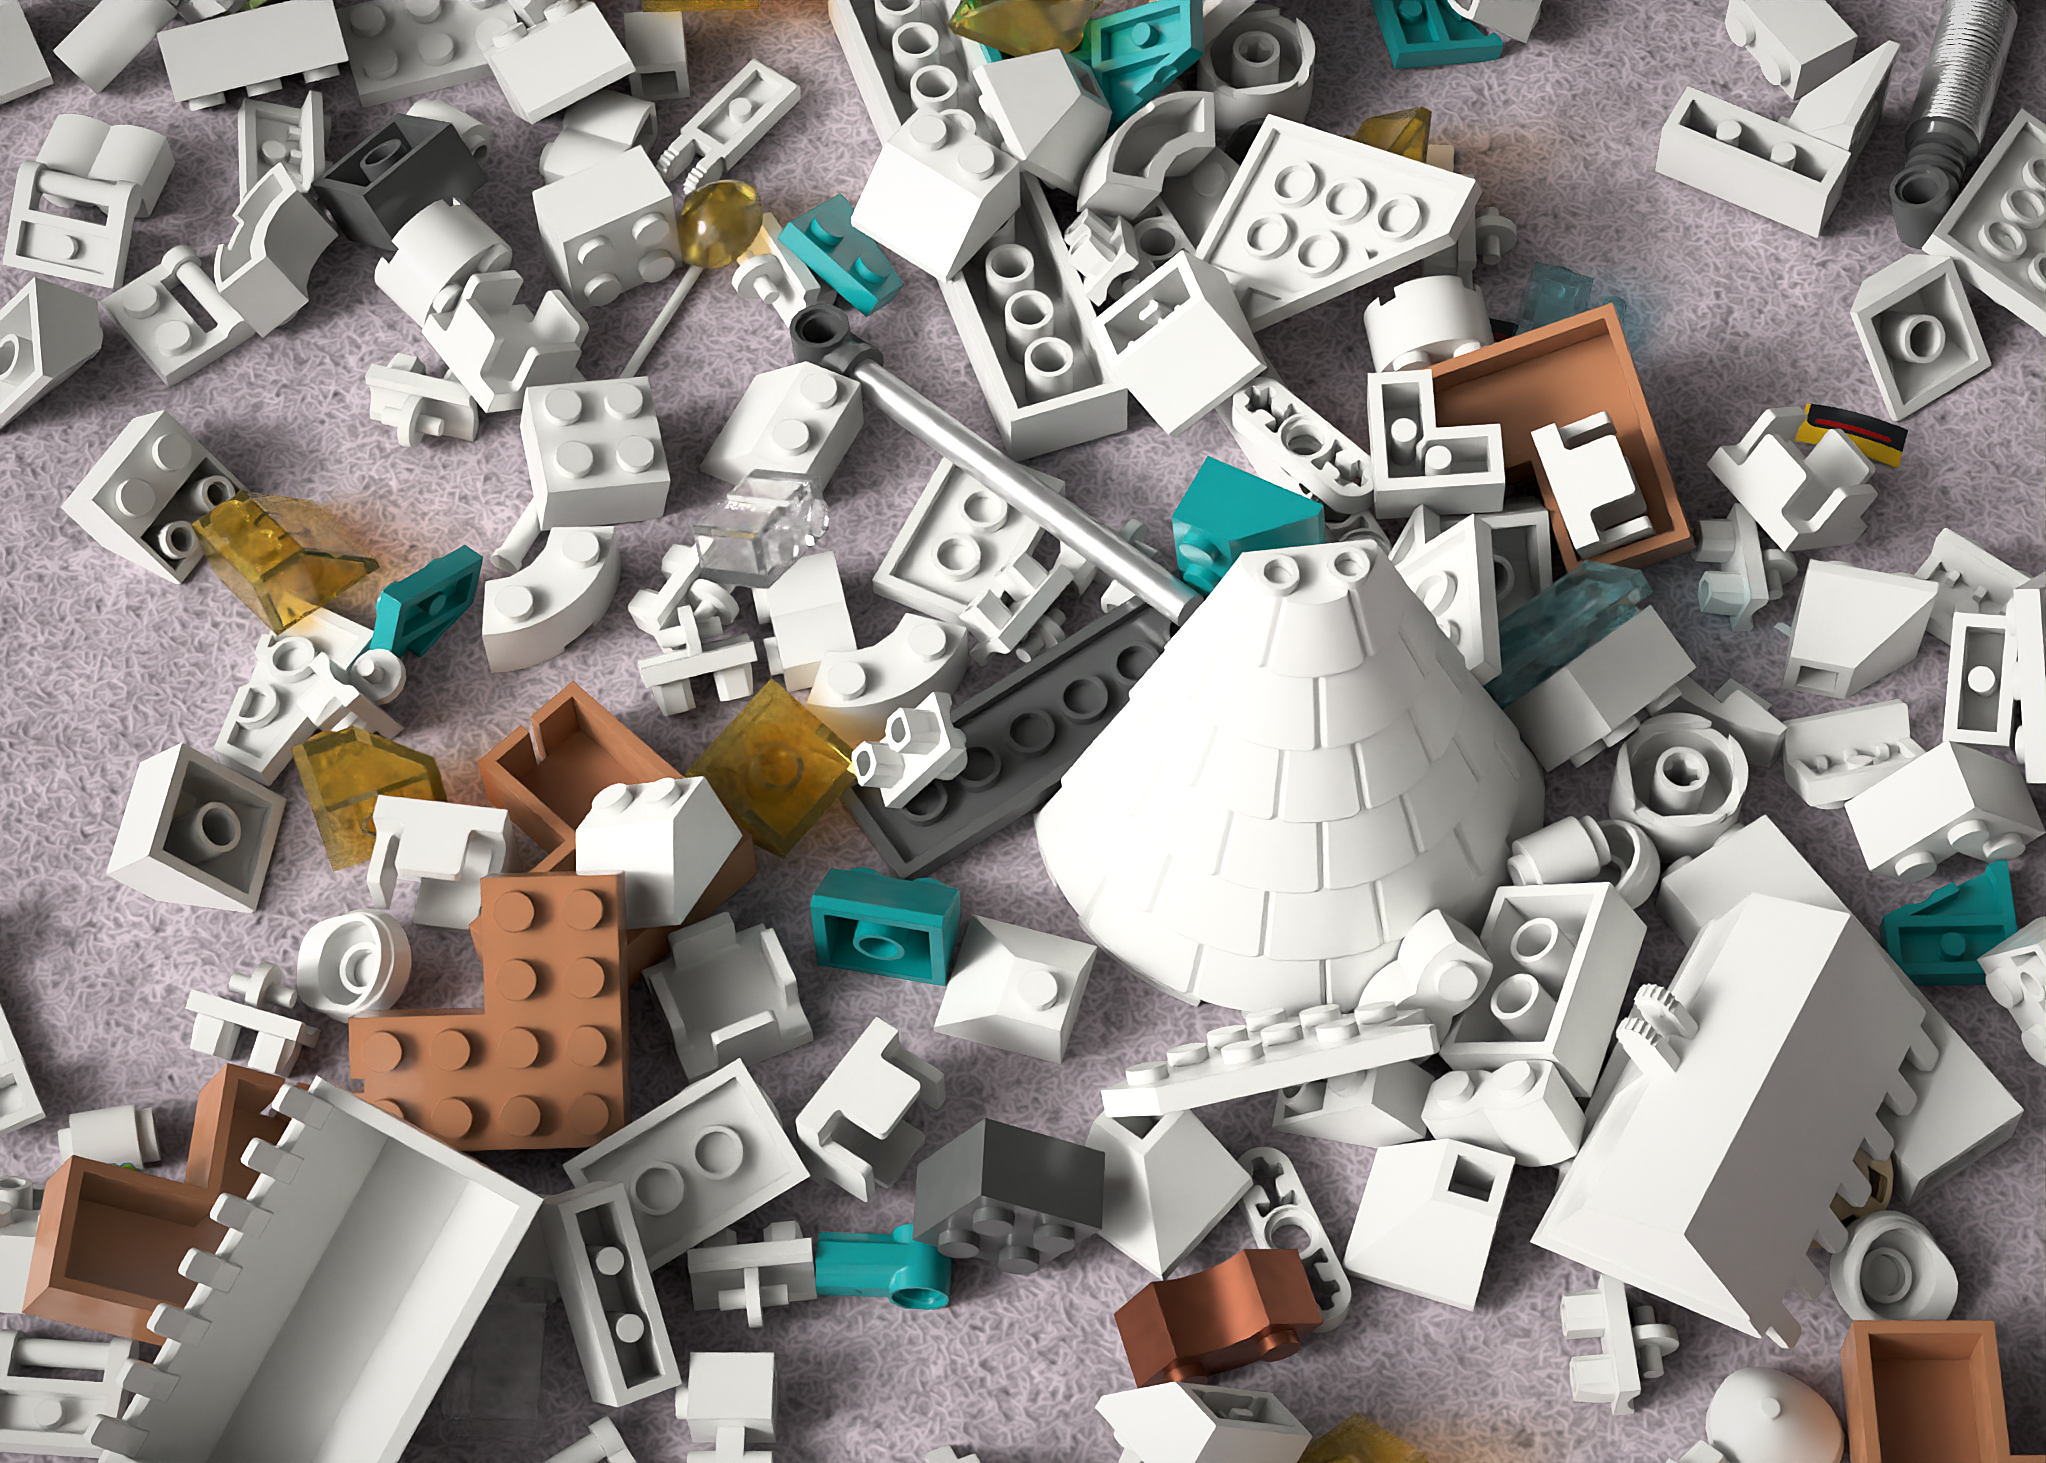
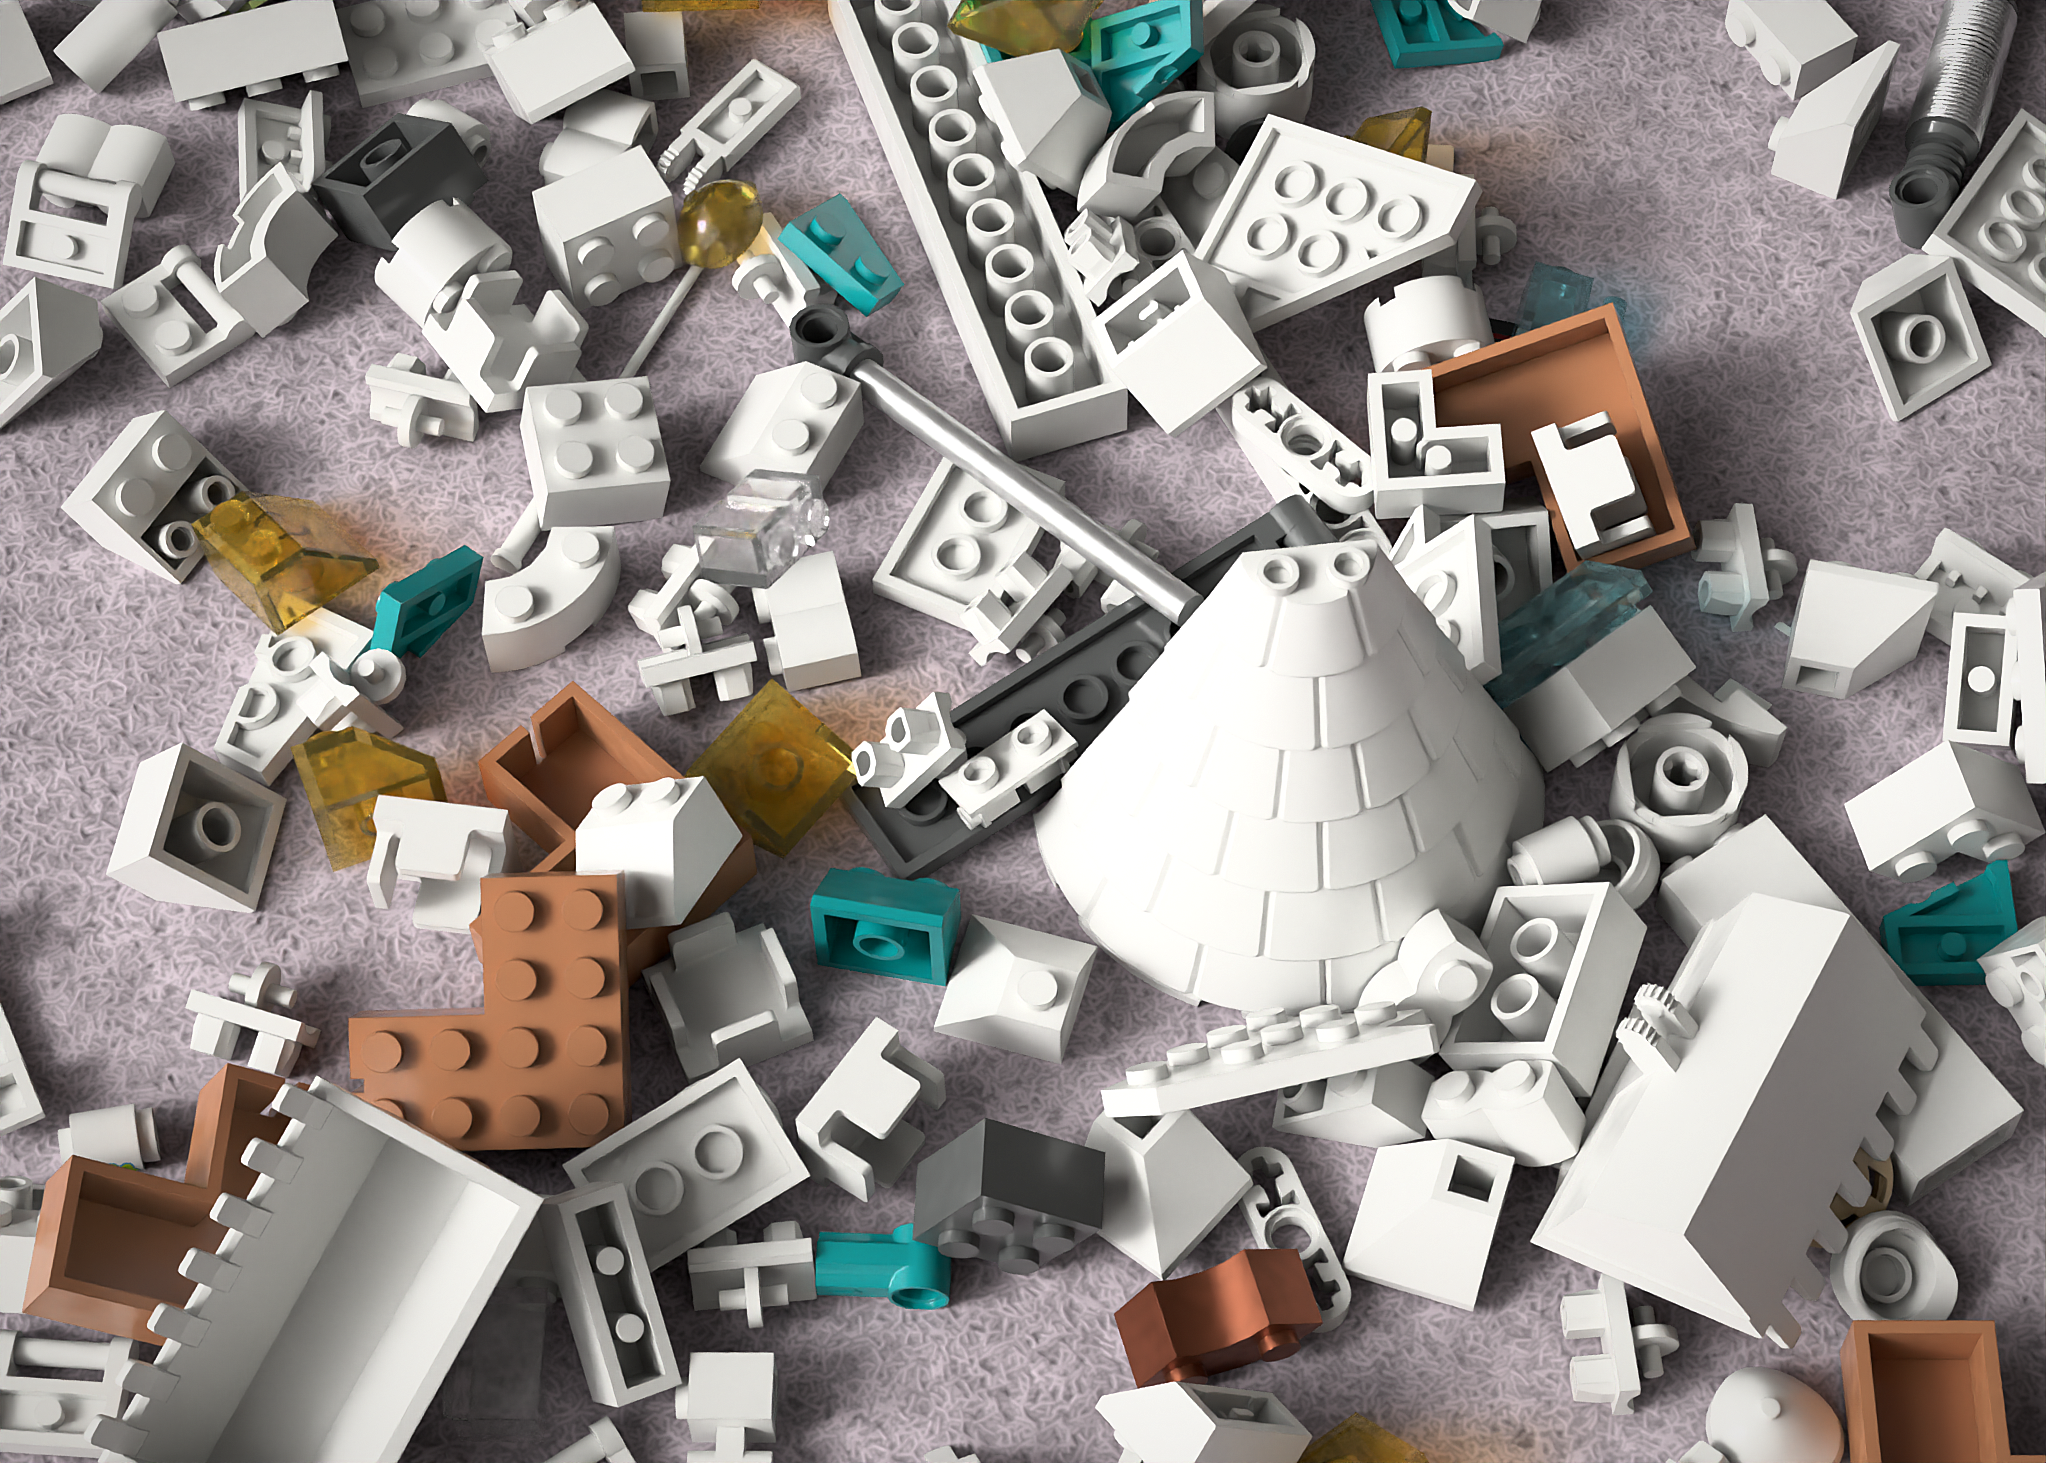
white hat [297,908,412,1023] -> none
white brick [807,613,969,744] -> none
white slope [851,104,1021,284] -> none
teal slope [1171,456,1326,597] -> none
white brick [1655,86,1852,238] -> none
white panel [1707,406,1878,552] -> none
white bracket [1782,699,1927,809] -> none
sticker [1795,403,1908,469] -> none
none -> white hinge [938,709,1079,830]

